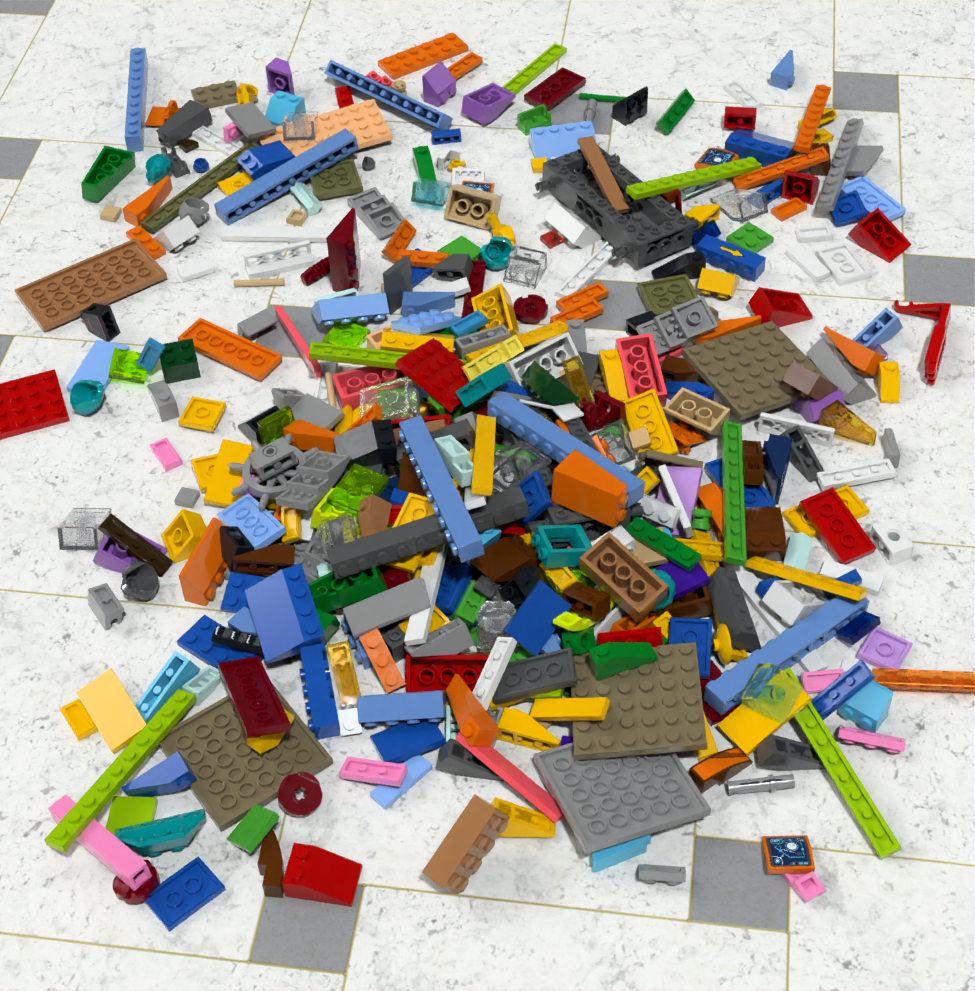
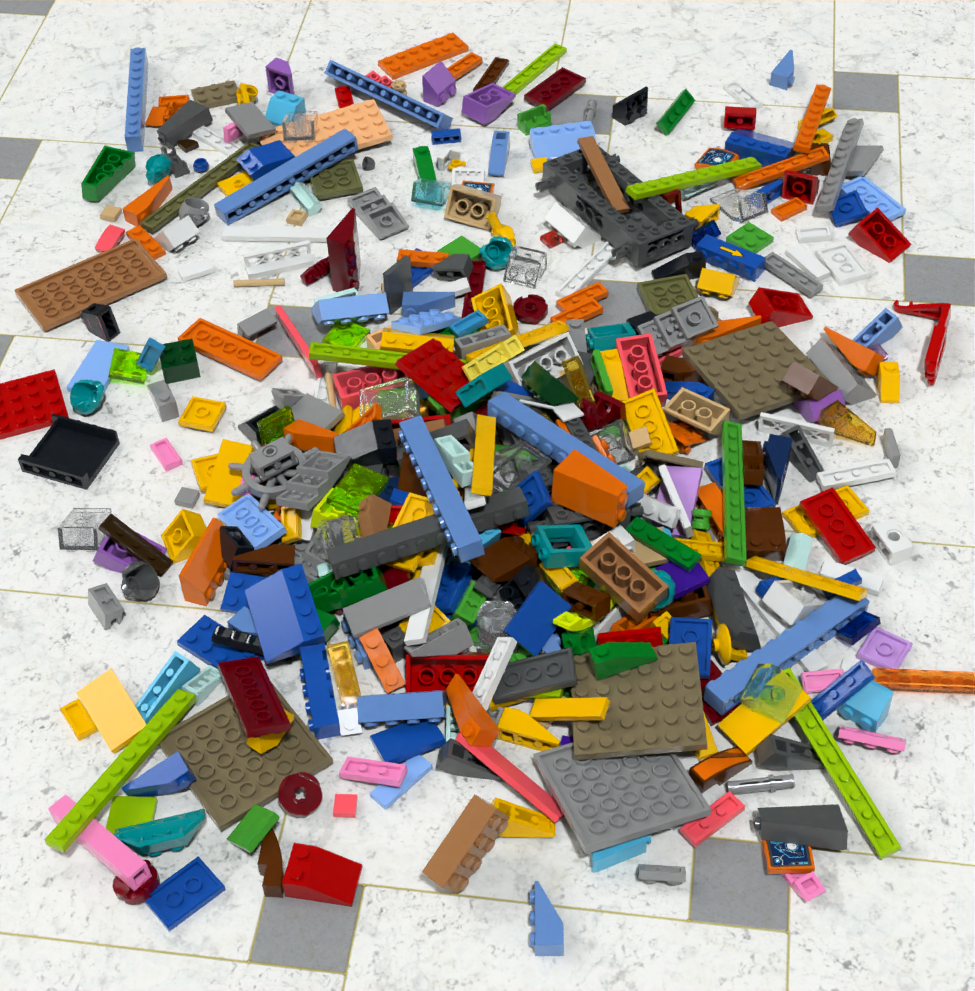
orange plate [381,219,417,263] -> none
green bar [579,93,626,103] -> none
none -> black panel [18,414,120,490]
none -> coral slope [95,224,126,253]
none -> orange tile [158,95,190,108]
none -> coral tile [333,794,358,818]
none -> reddish brown tile [473,57,509,91]
none -> medium blue slope [488,131,510,176]
none -> medium blue slope [530,881,564,956]
none -> teal window [586,323,636,351]
none -> bright green tile [590,349,613,397]
none -> coral plate [680,791,745,848]
none -> dark grey slope [753,804,848,850]
none -> light grey plate [765,252,823,297]

